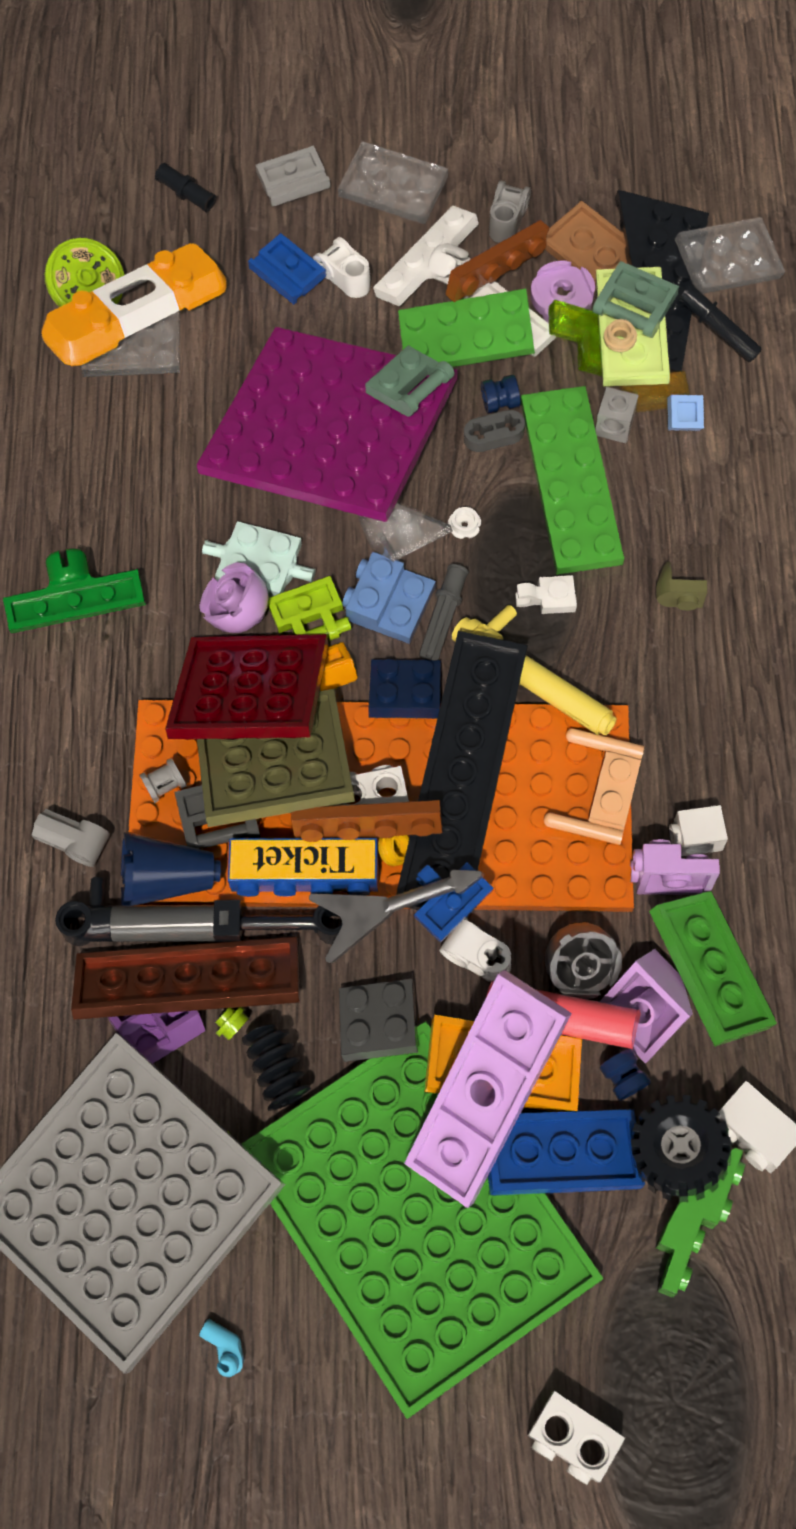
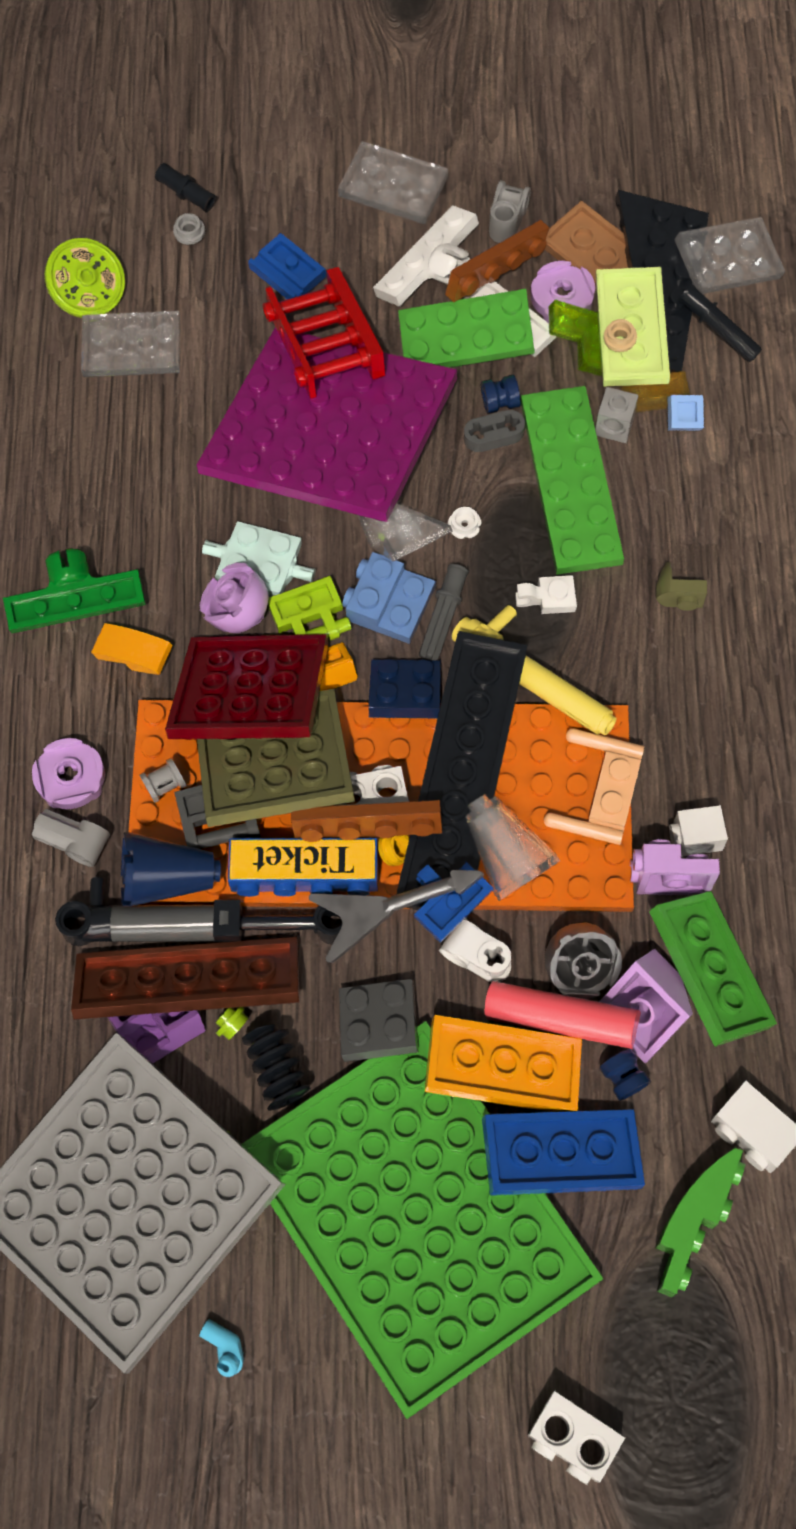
light orange piece [41,243,227,366] -> none
light grey plate [256,146,330,207] -> none
white piece [313,237,371,298] -> none
sand green plate [365,345,455,417] -> none
lavender plate [404,970,572,1208] -> none
sand green plate [593,261,679,338] -> none
black wheel [631,1095,731,1202] -> none
none -> lavender plate [32,738,105,809]
none -> light orange slope [91,623,173,675]
none -> light grey plate [173,213,205,245]
none -> red fence [263,267,385,399]
none -> clear cone [465,794,561,901]

